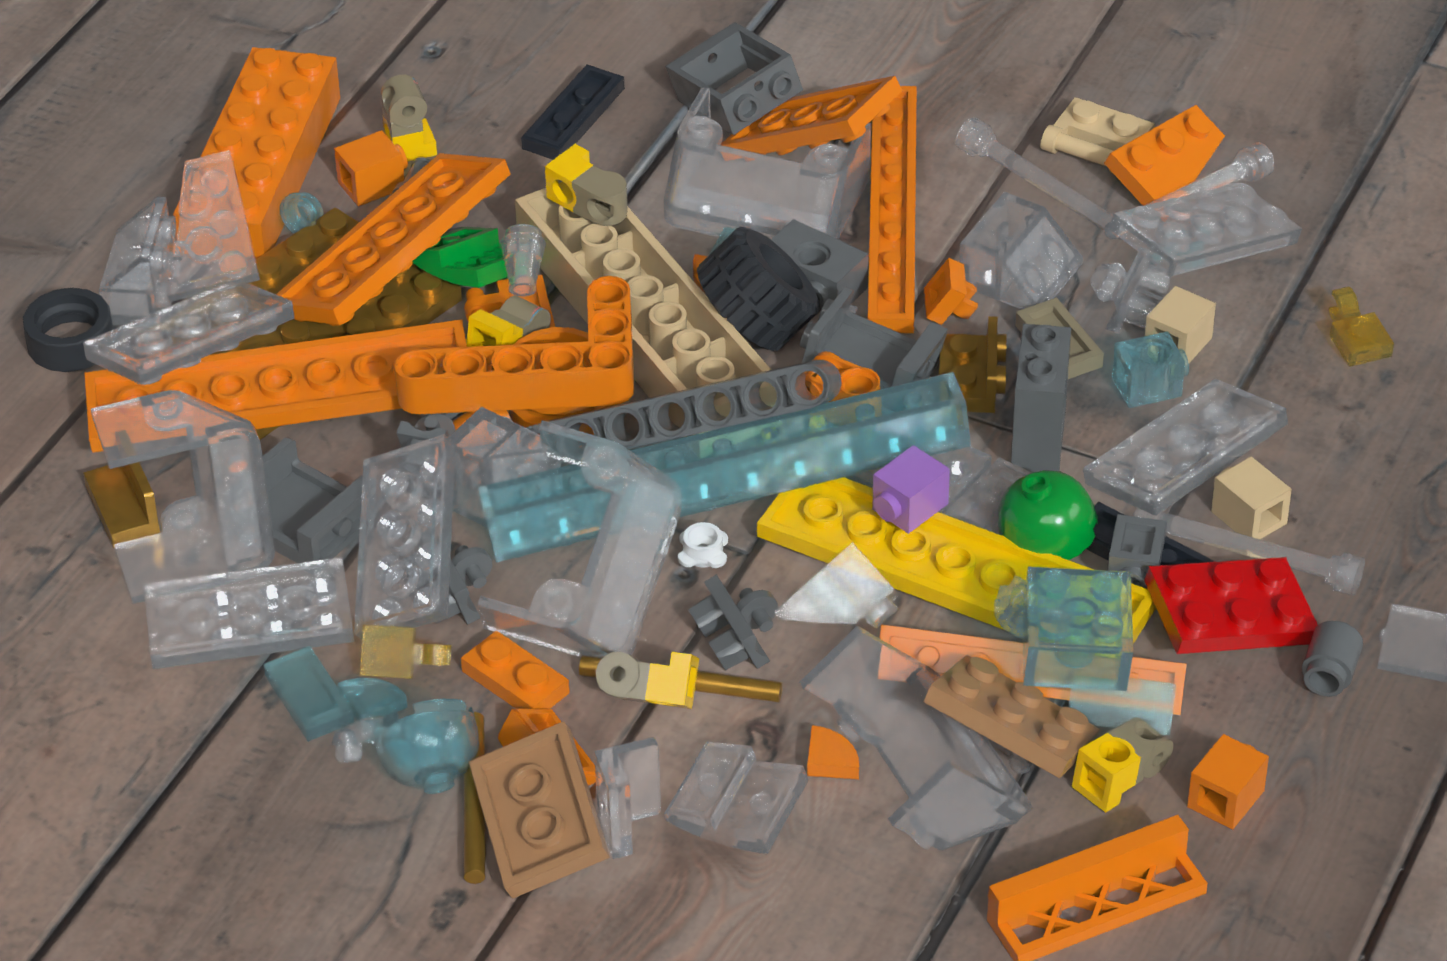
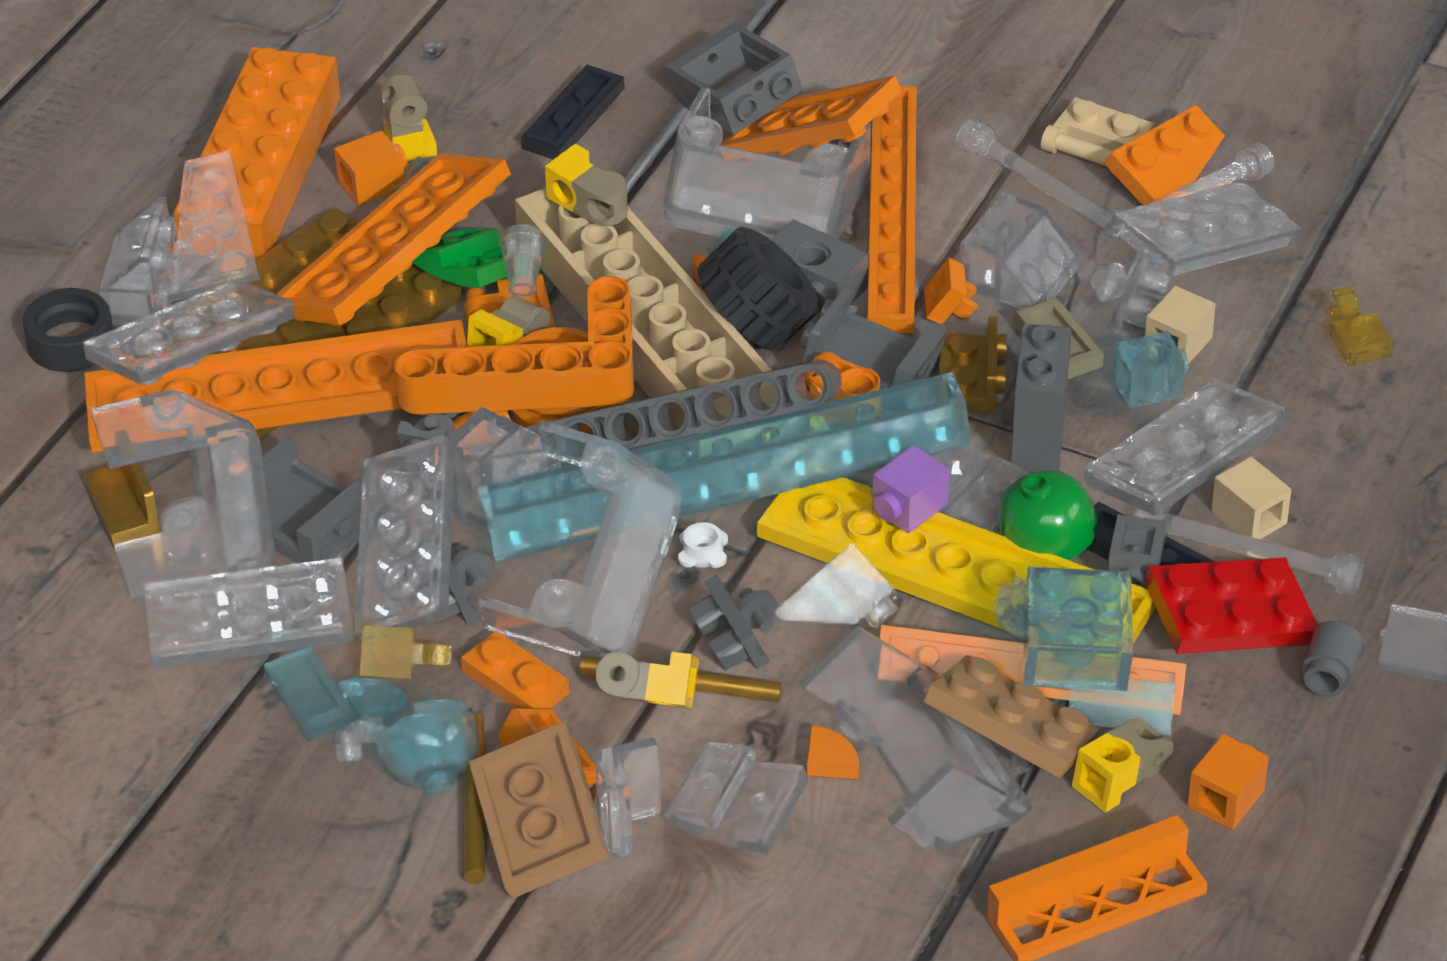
clear light blue plate [280,192,323,234] -> none

